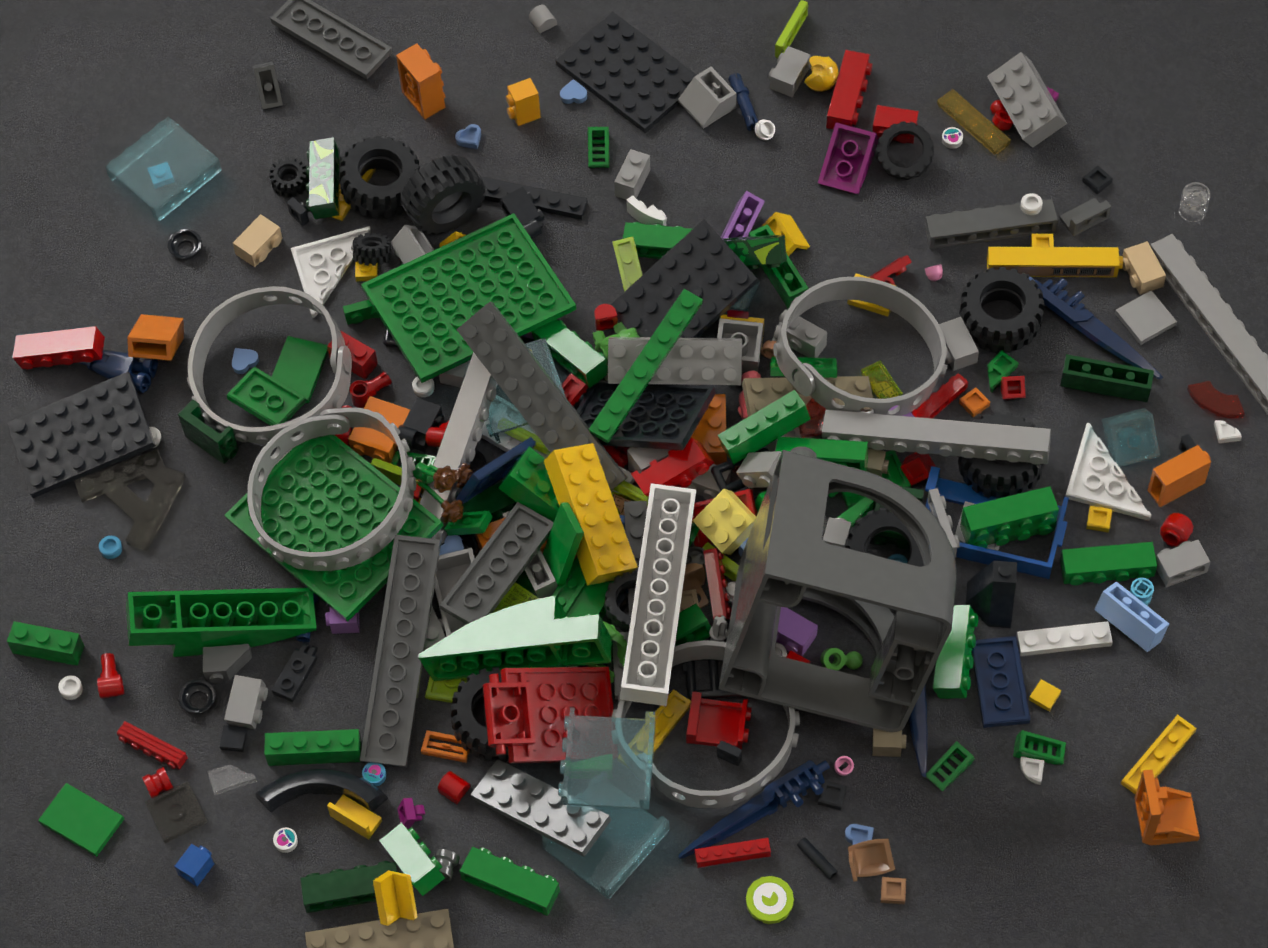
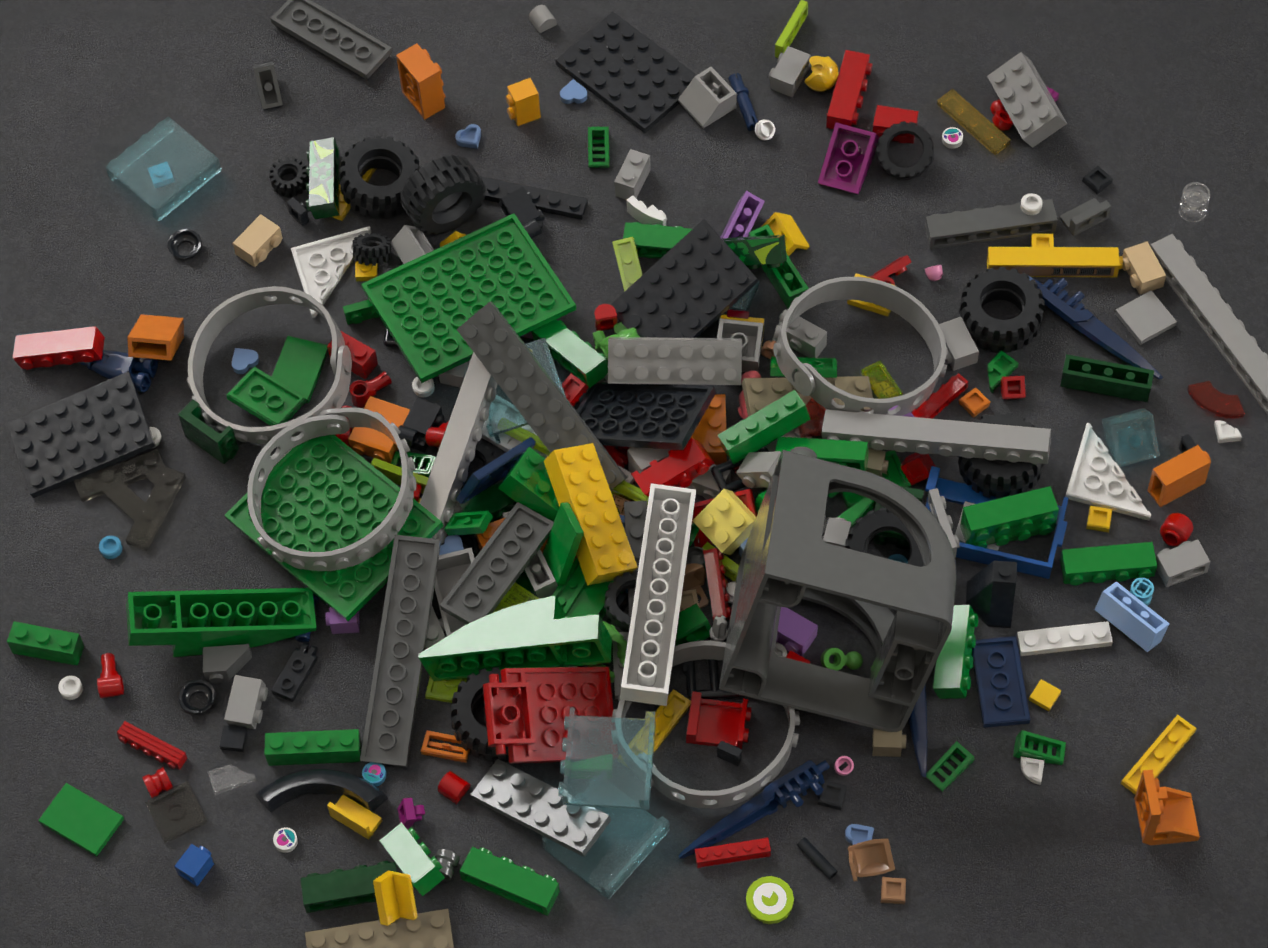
reddish brown plant [413,463,474,523] -> none
green plate [589,289,703,443] -> none

